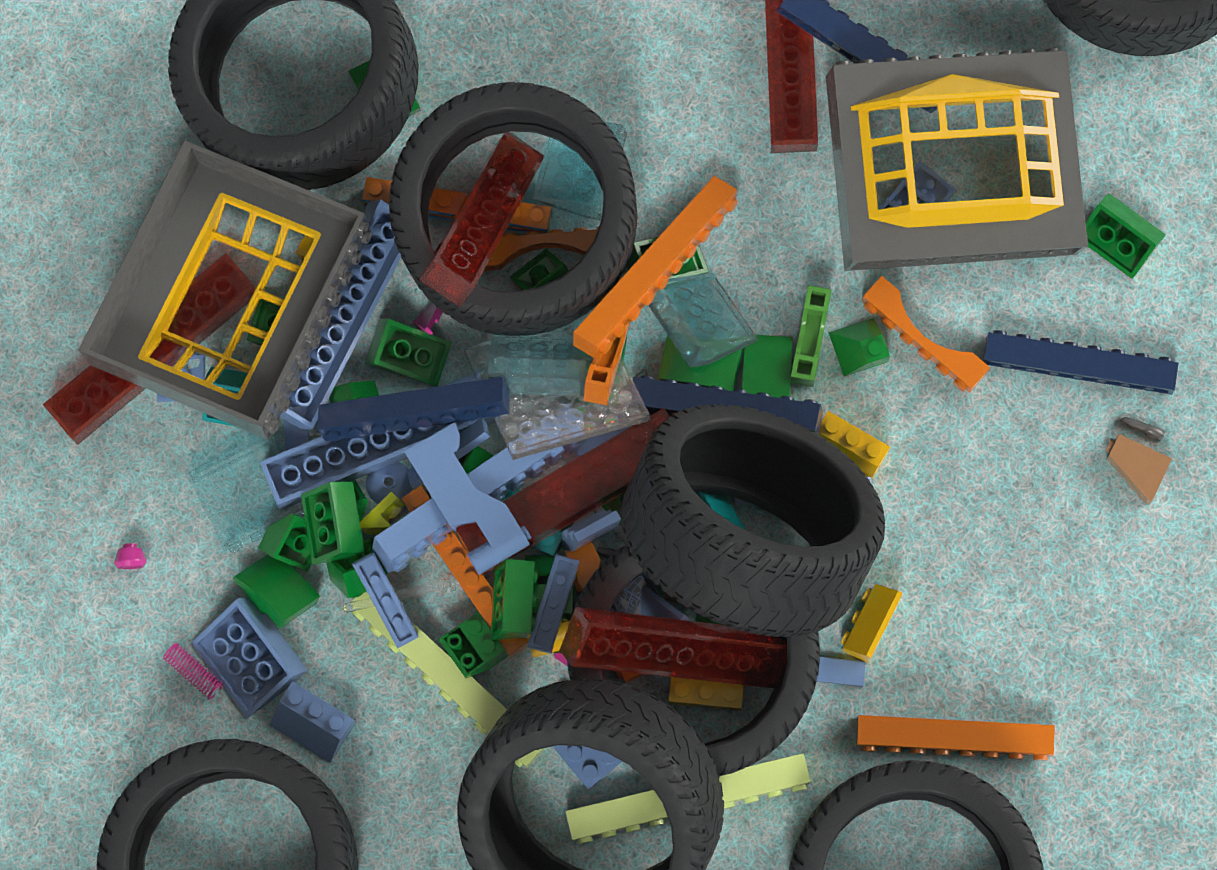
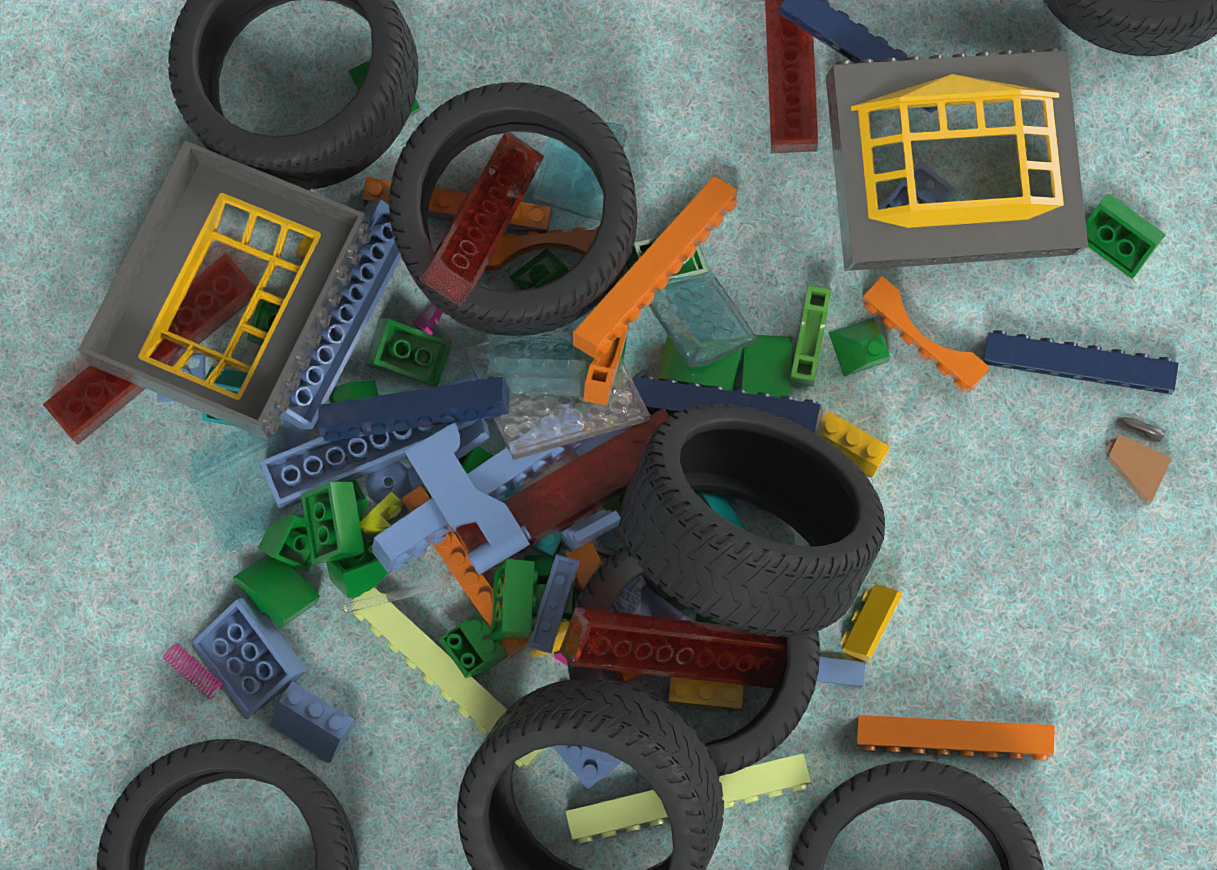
dark pink cone [114,543,147,569] -> none
medium blue tile [352,552,419,648] -> none

